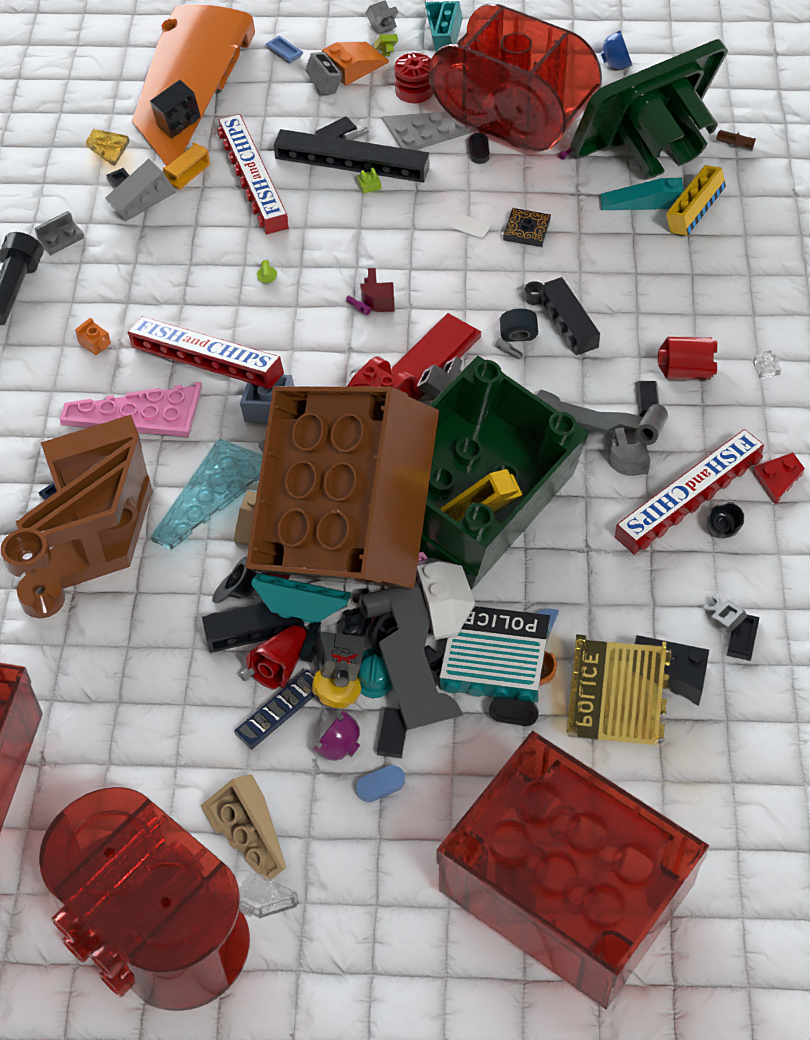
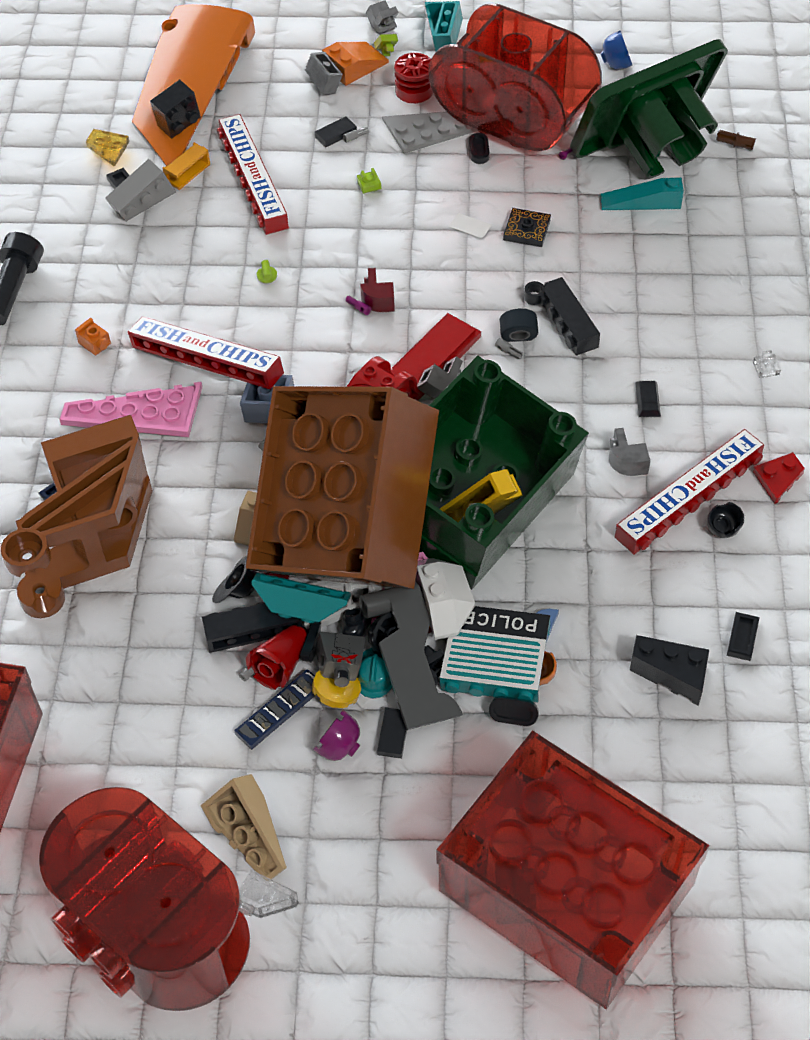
flat silver bracket [35,211,85,256] -> none
clear light blue wing [151,438,263,550] -> none
medium blue tile [266,35,303,63] -> none
black brick [274,129,430,183] -> none
medium blue tile [356,765,405,802] -> none
dark grey door [536,390,668,445] -> none
clear yellow panel [566,634,671,746] -> none
red cylinder [657,336,718,380] -> none
yellow brick [666,165,726,236] -> none
plate [703,595,747,632] -> none

